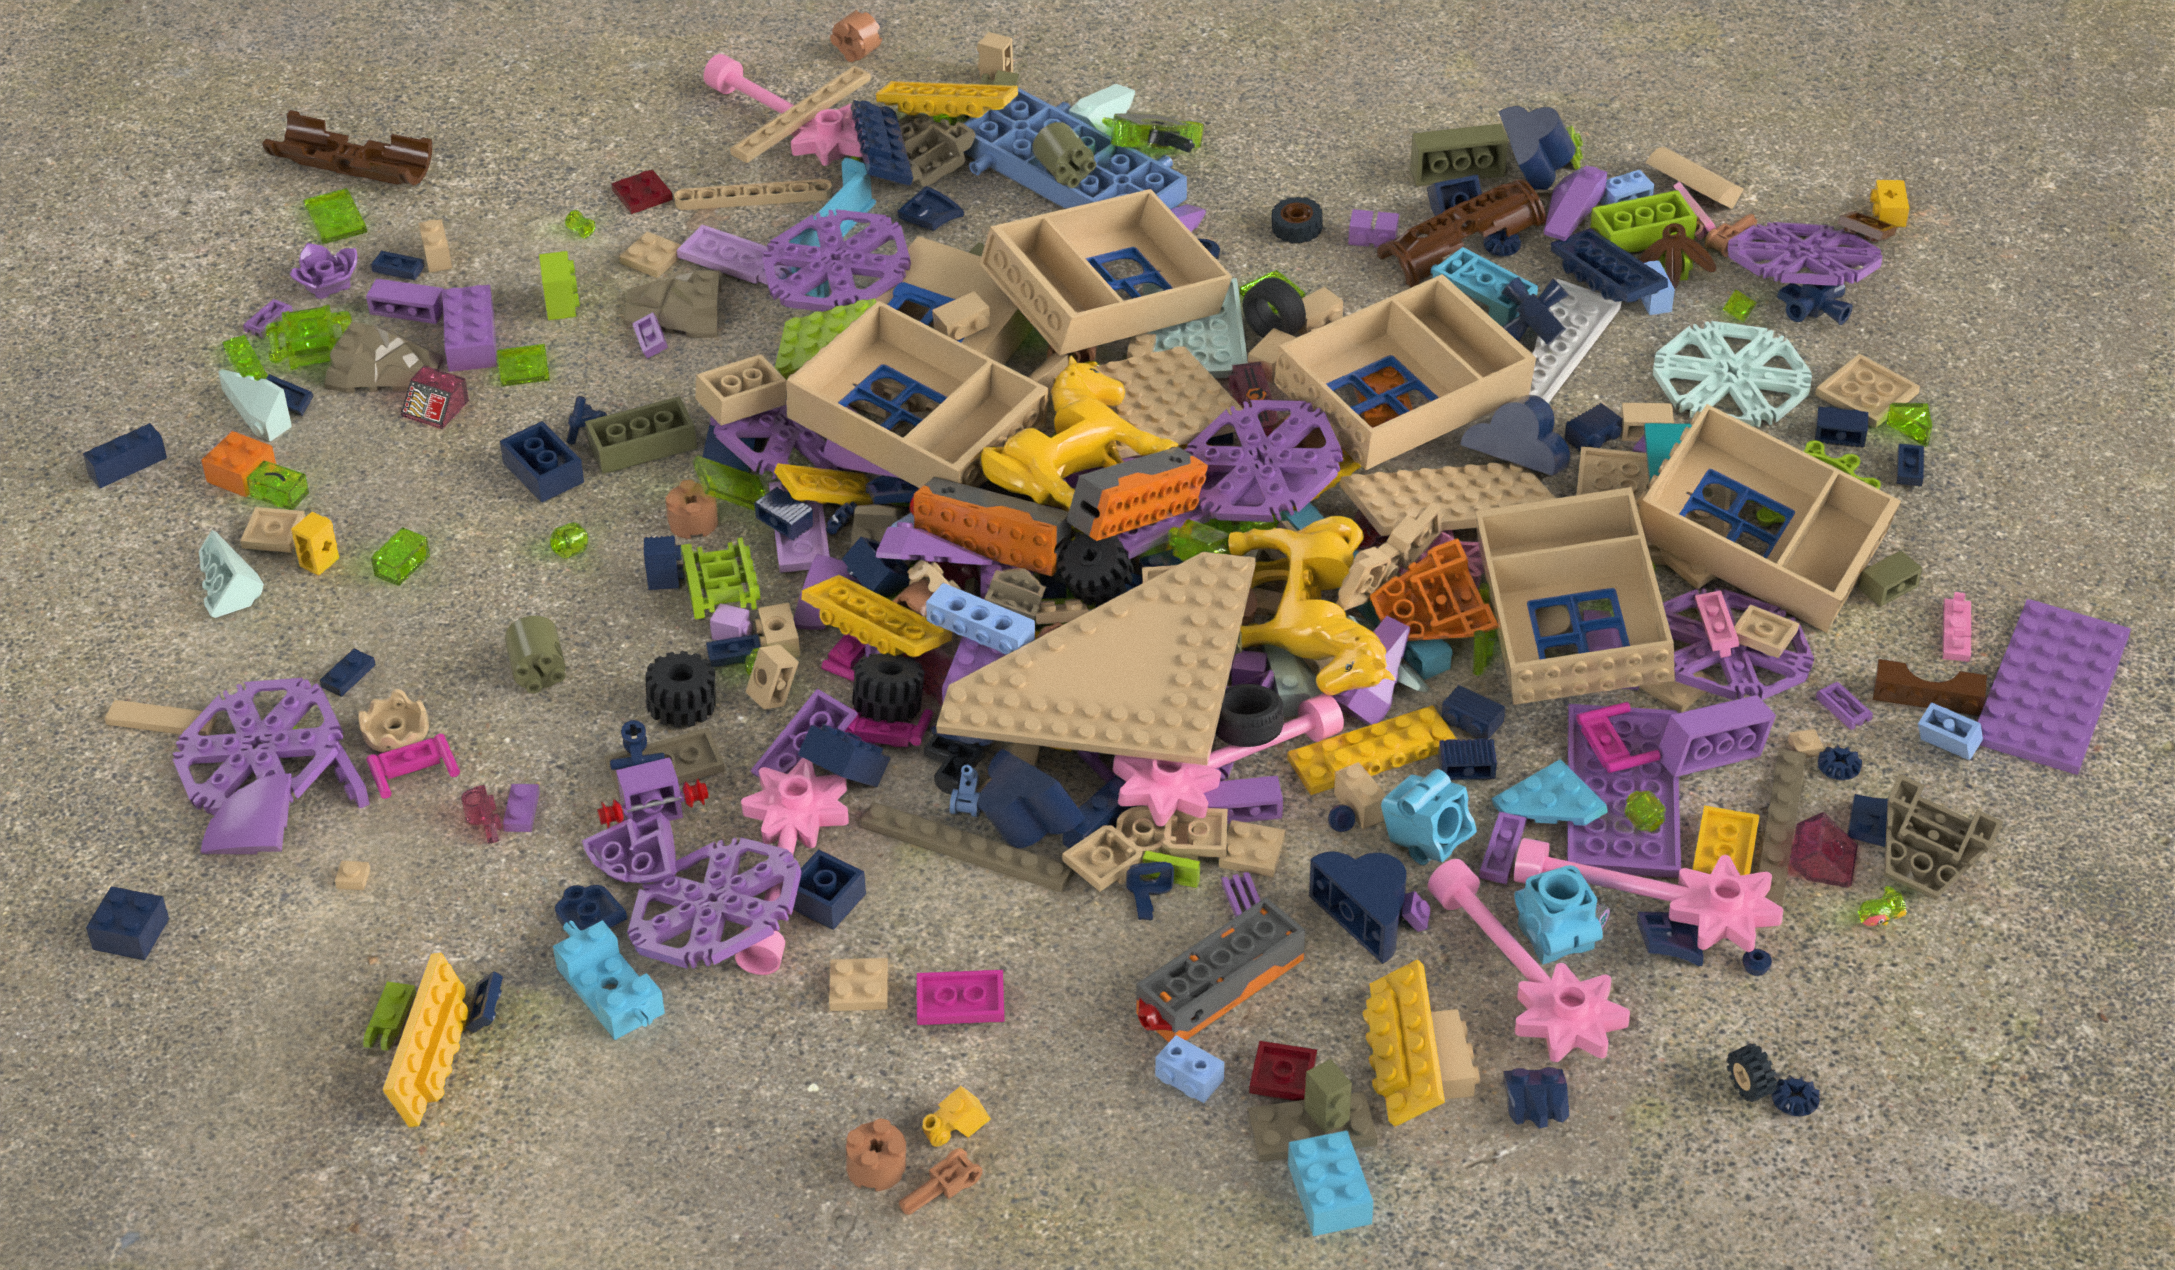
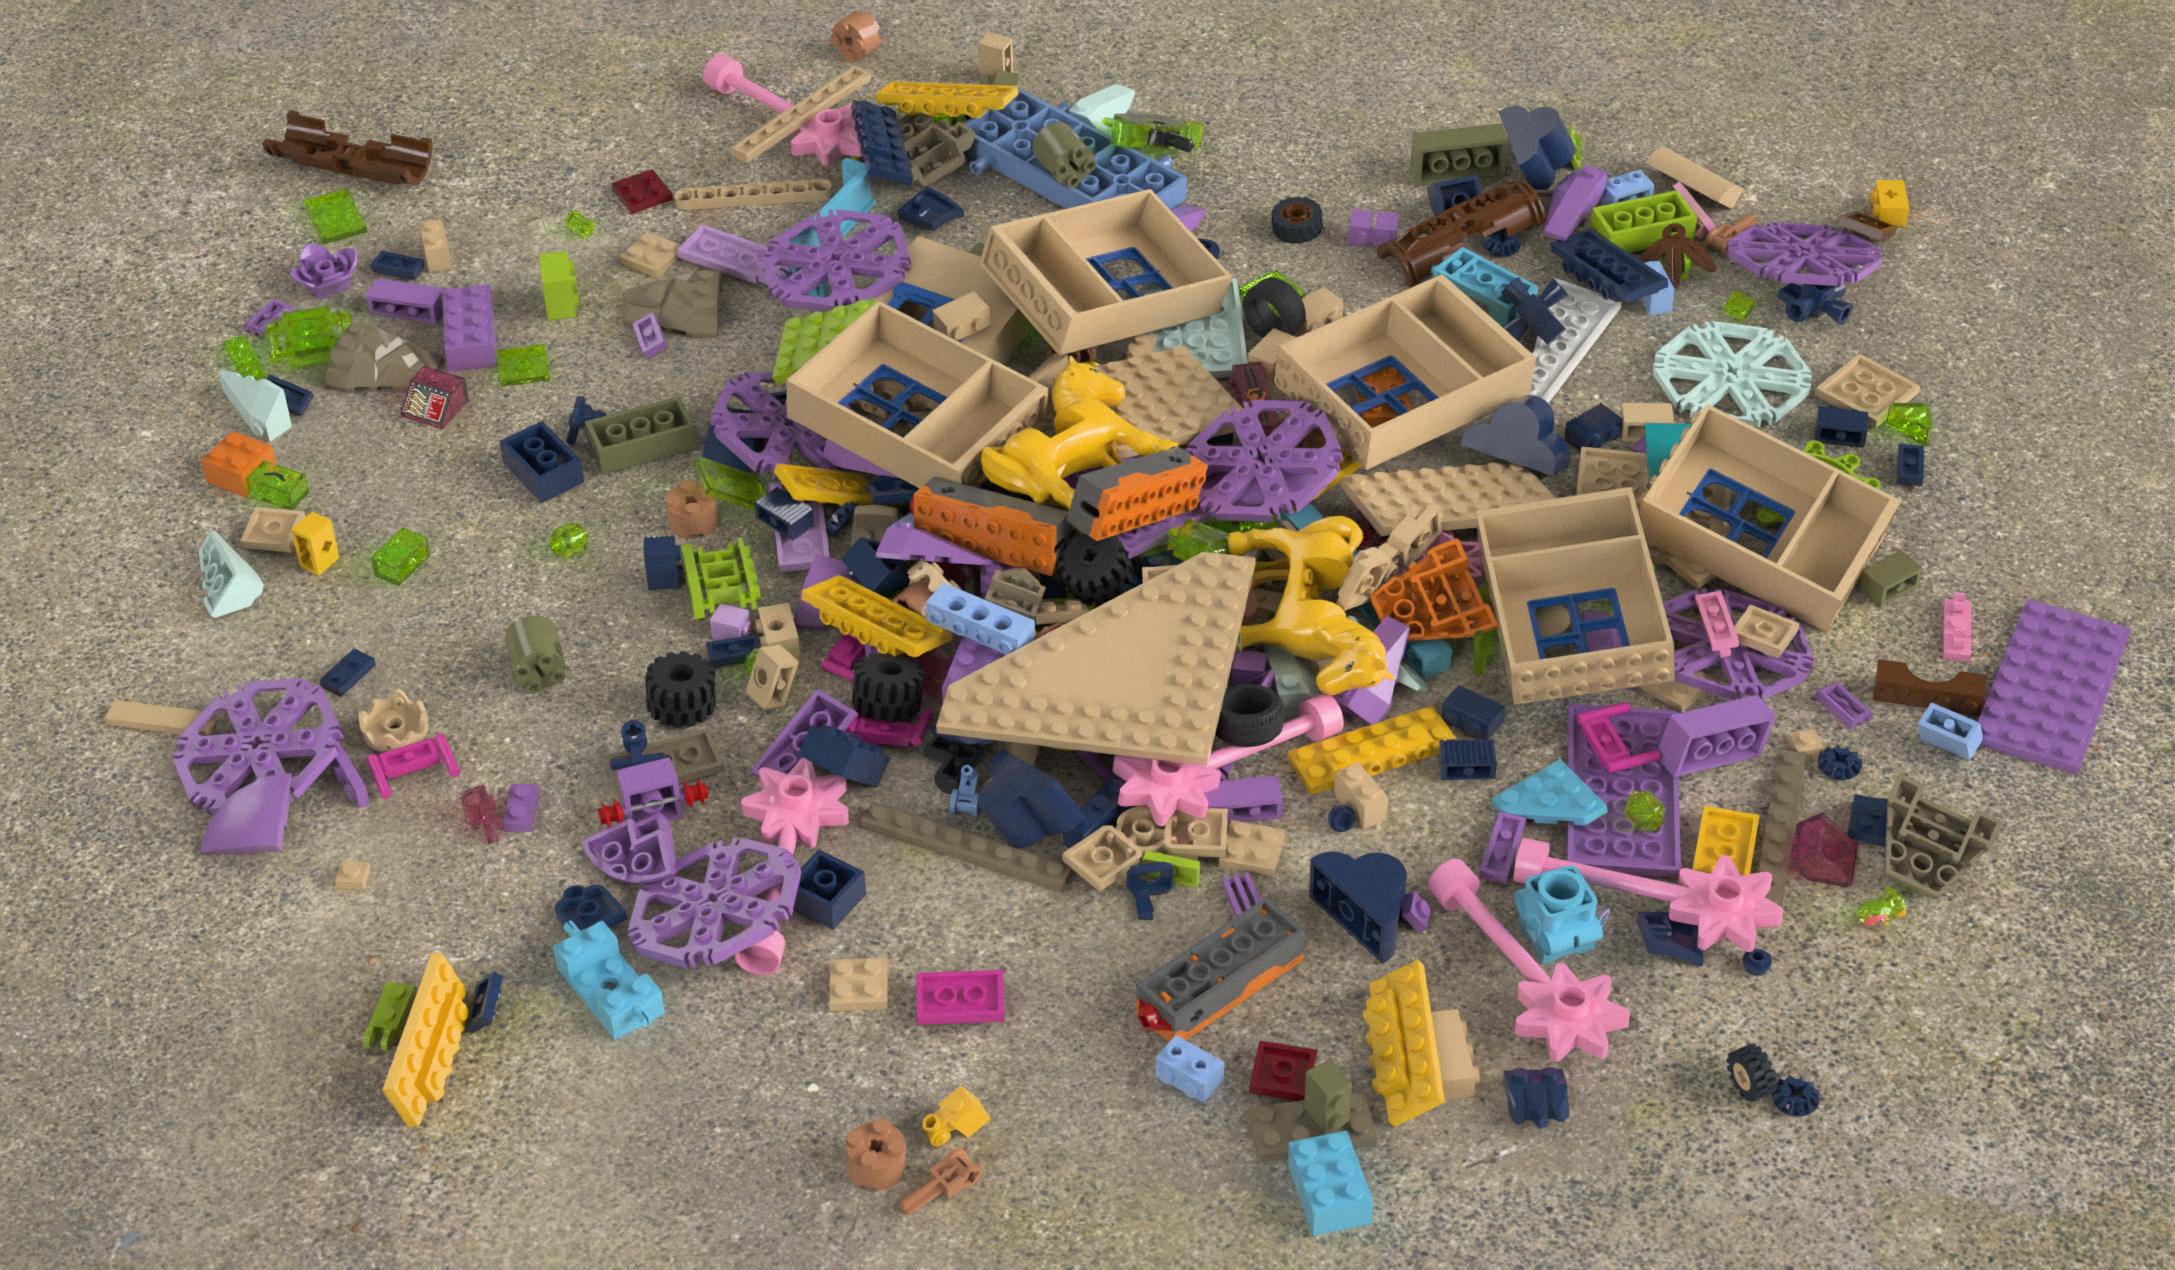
dark blue brick [82,423,167,488] -> none
dark blue brick [86,886,169,960] -> none
tan brick [695,354,787,426] -> none
medium azure piece [1381,769,1477,865] -> none

